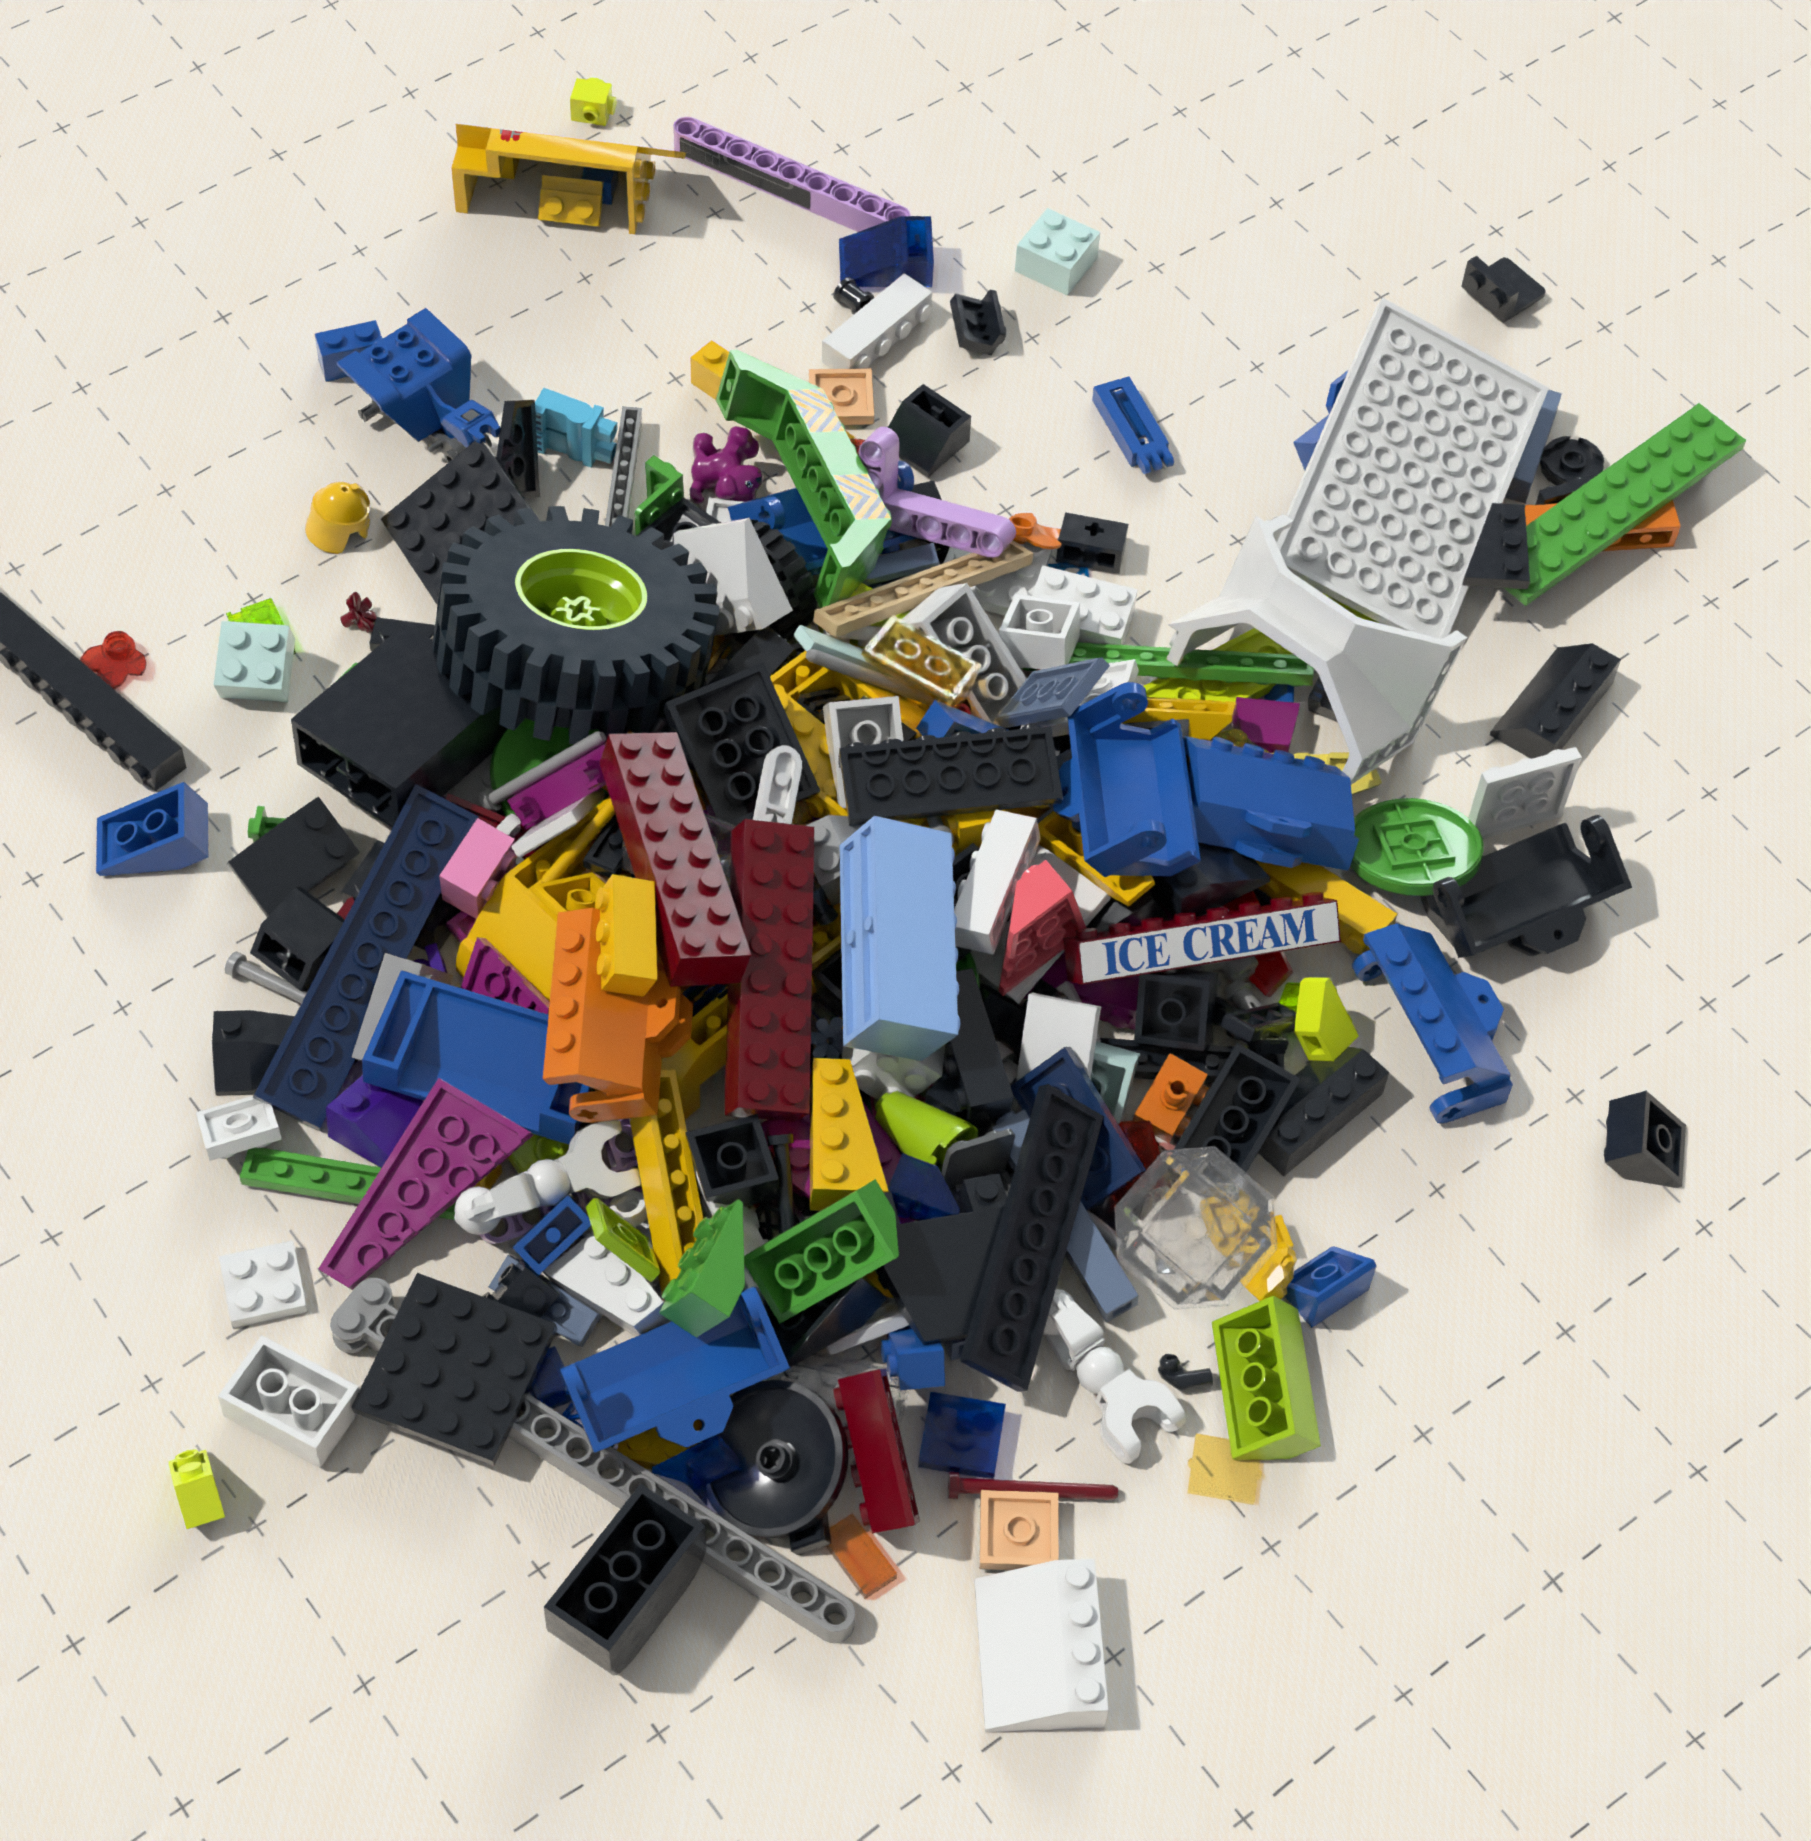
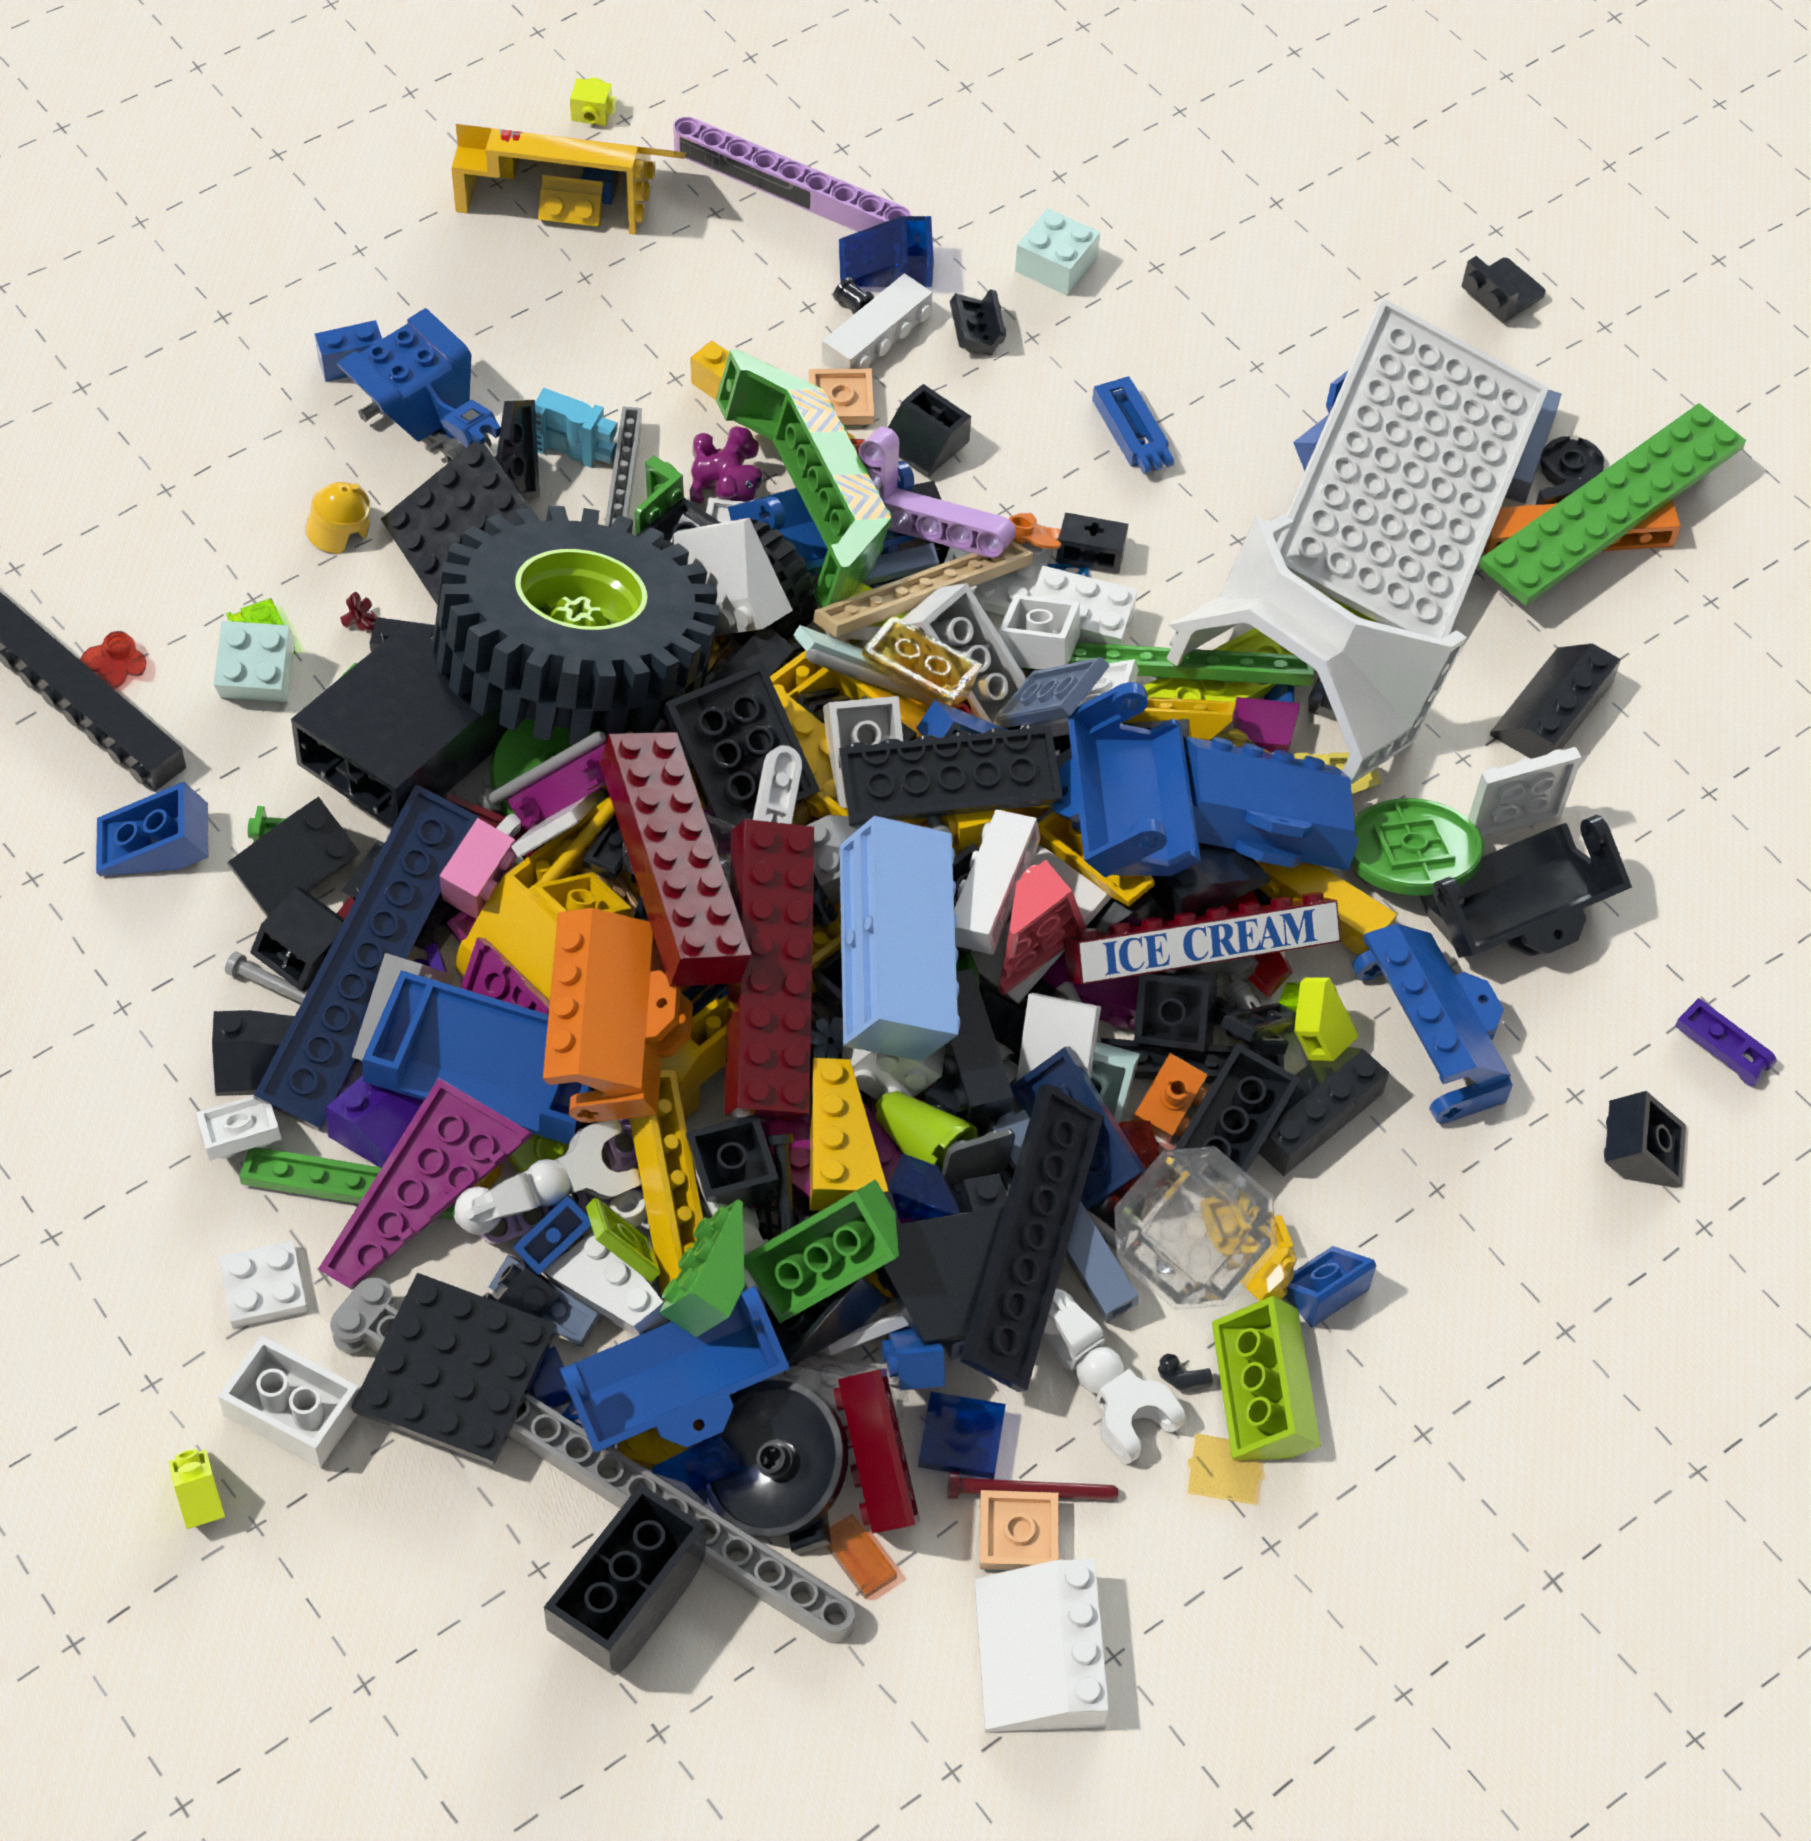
yellow brick [595,874,657,997] -> none
black wing [1462,503,1530,589] -> none
none -> dark purple plate [1675,998,1777,1086]

